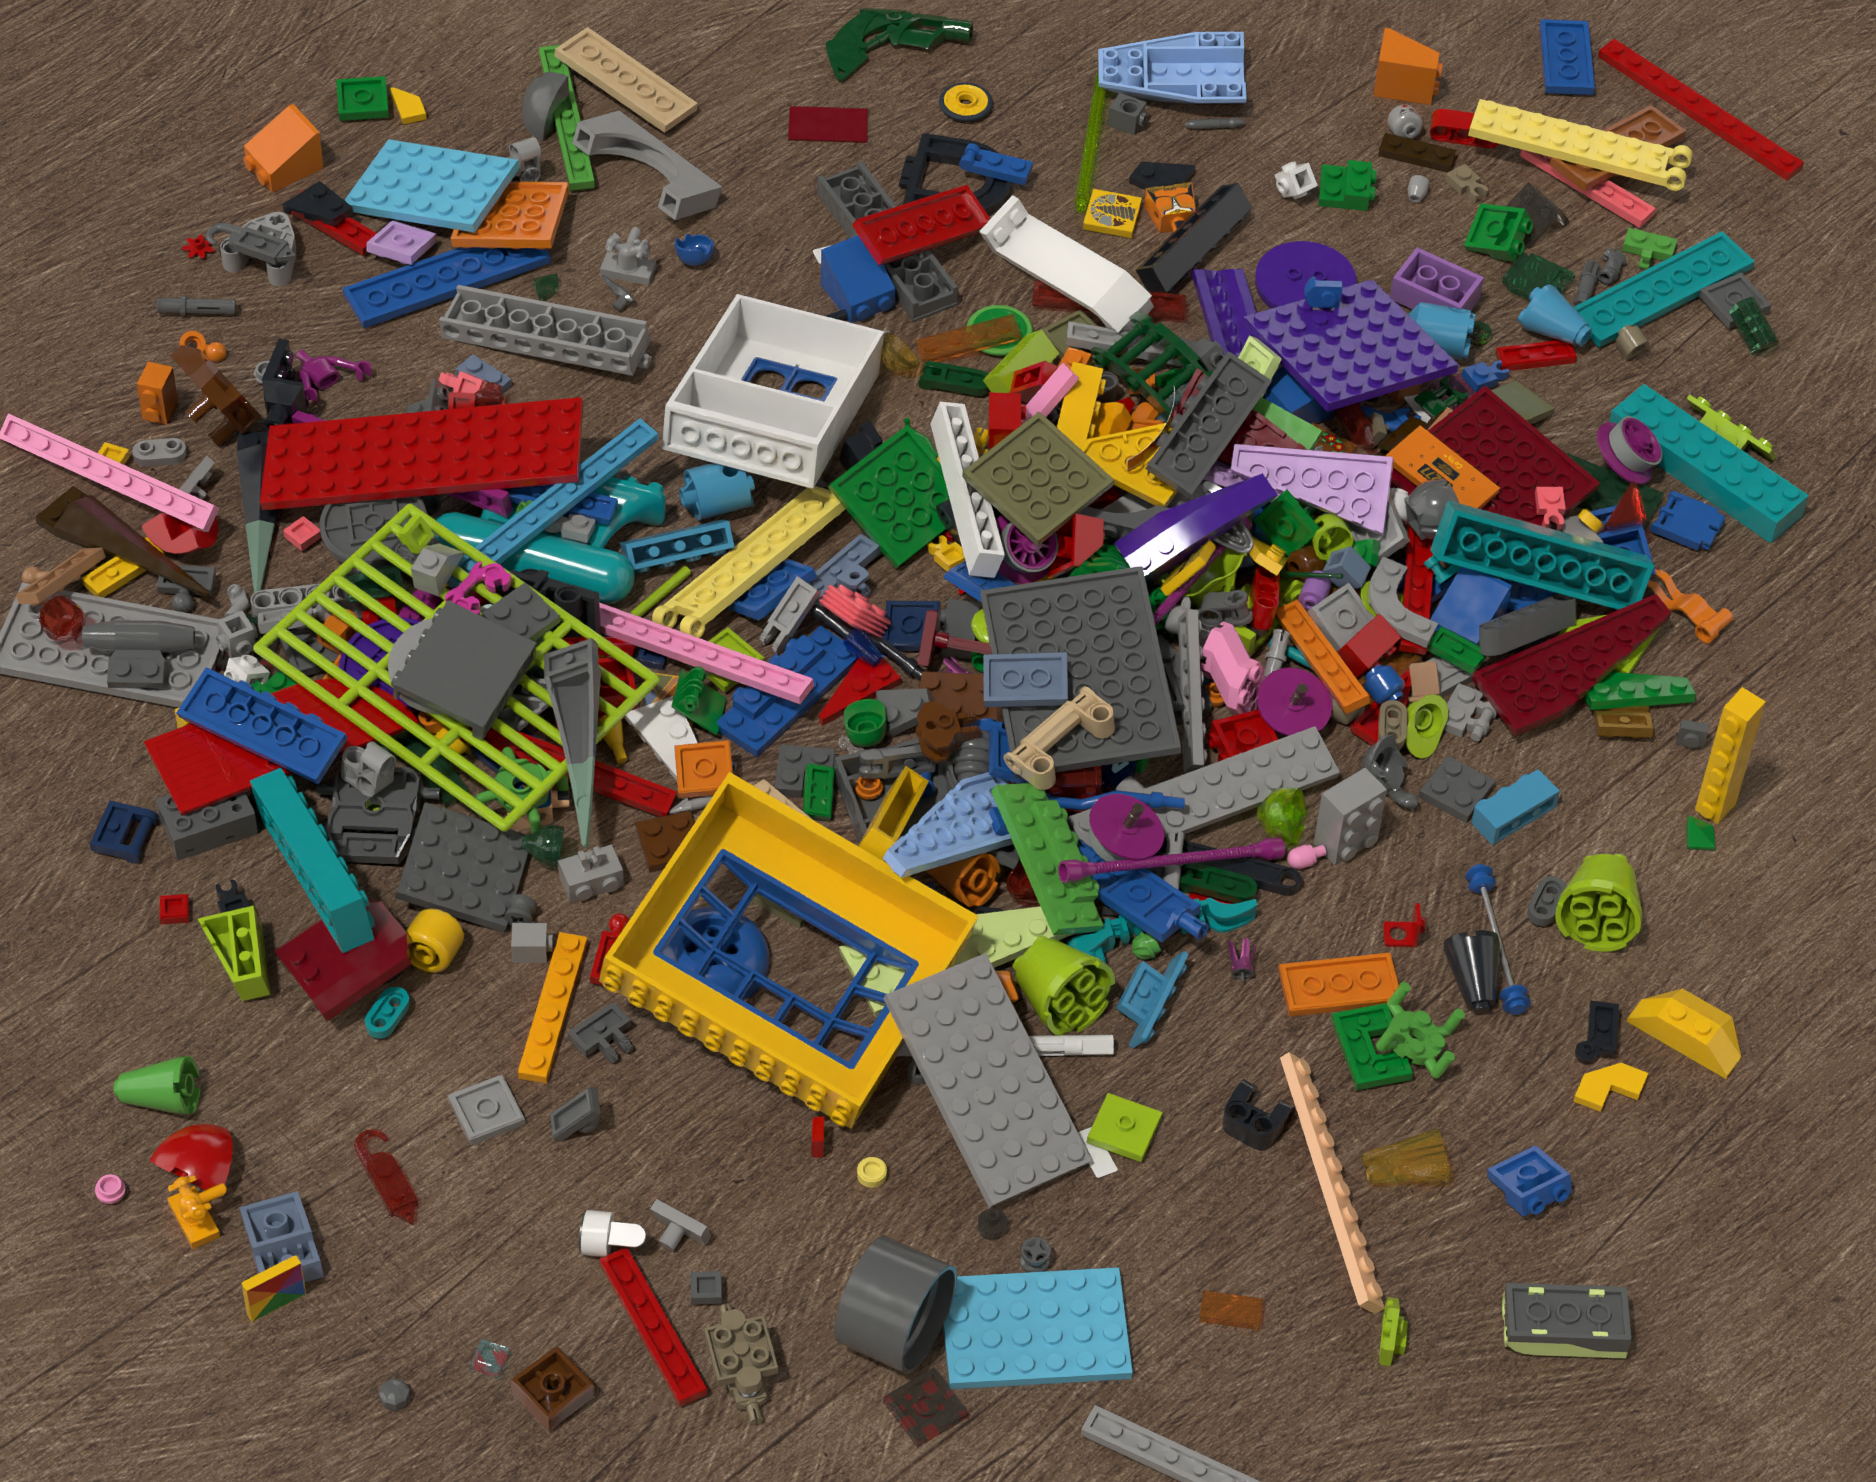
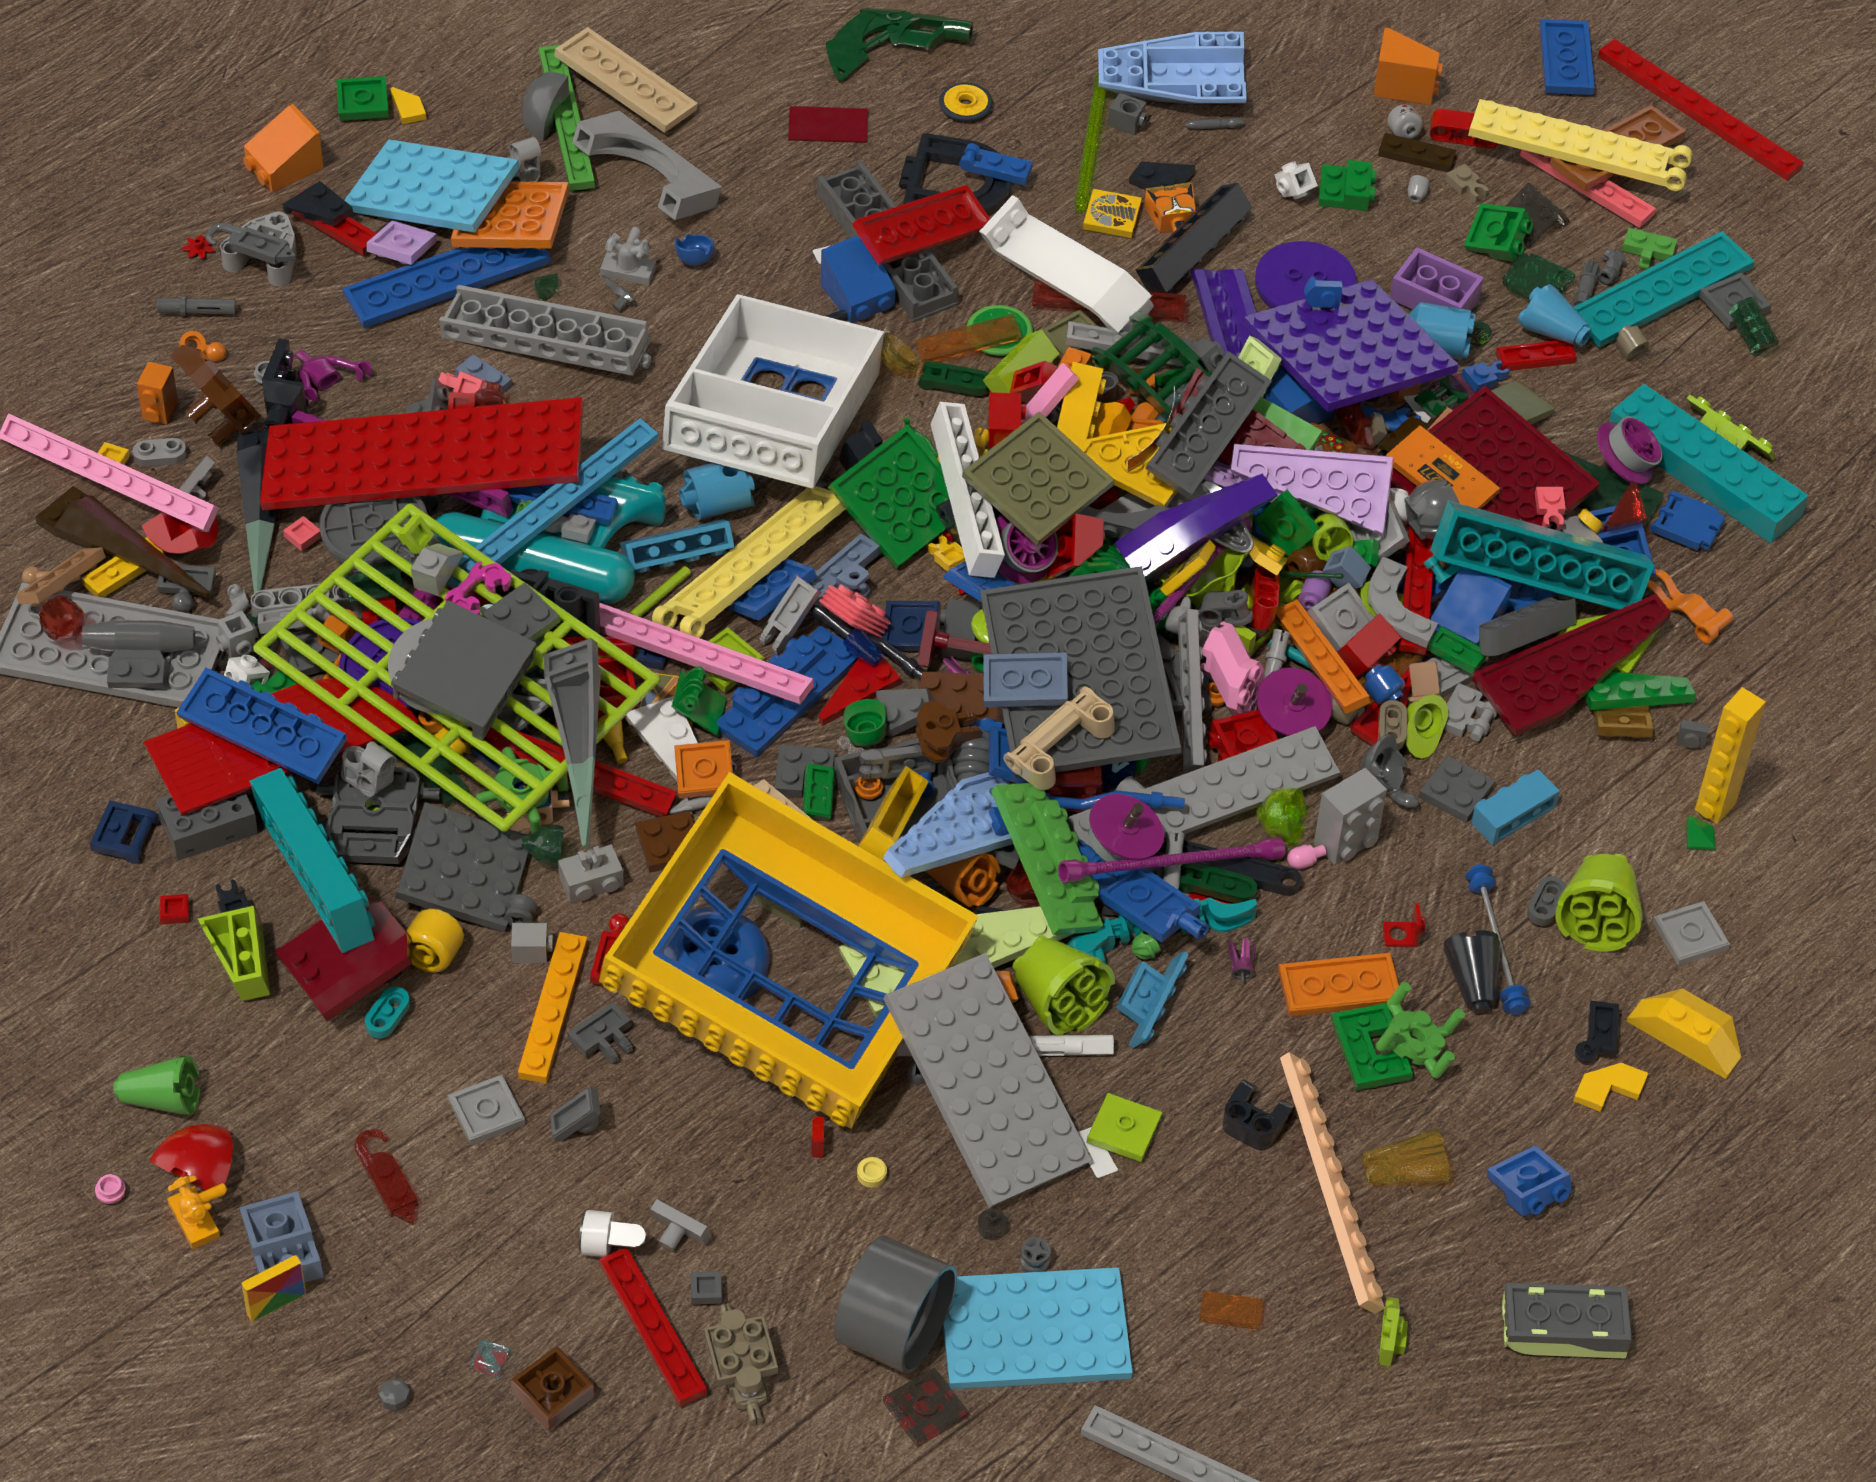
none -> light grey tile [1652,901,1730,966]

